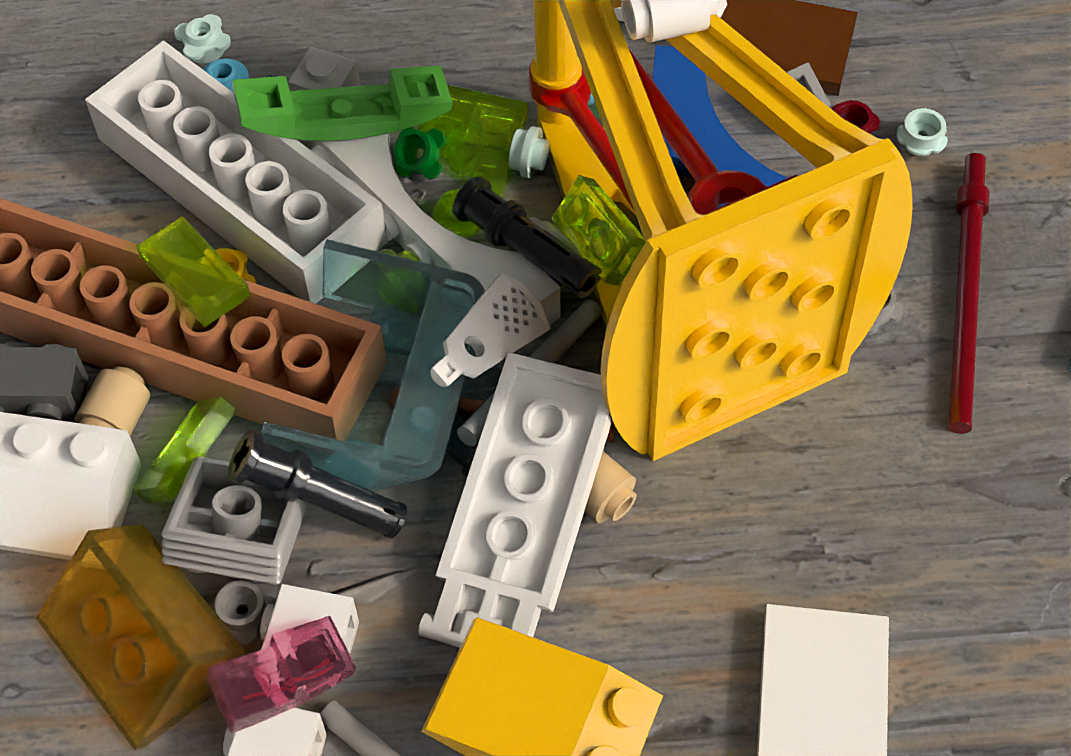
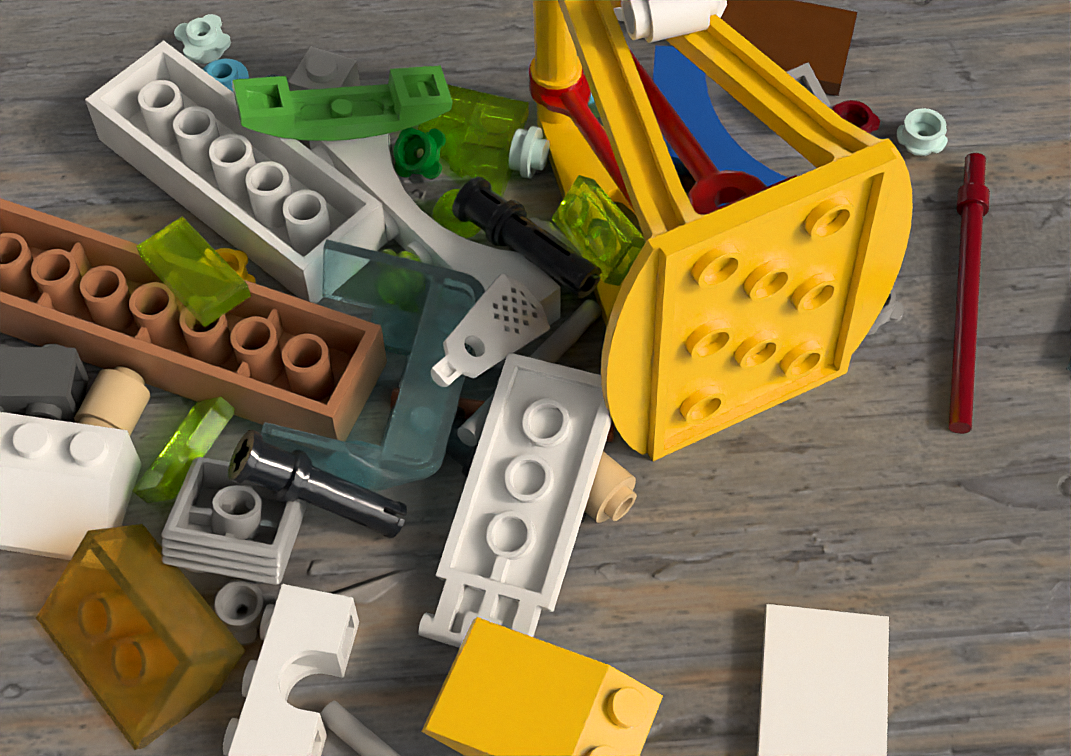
clear pink slope [207,616,356,734] -> none

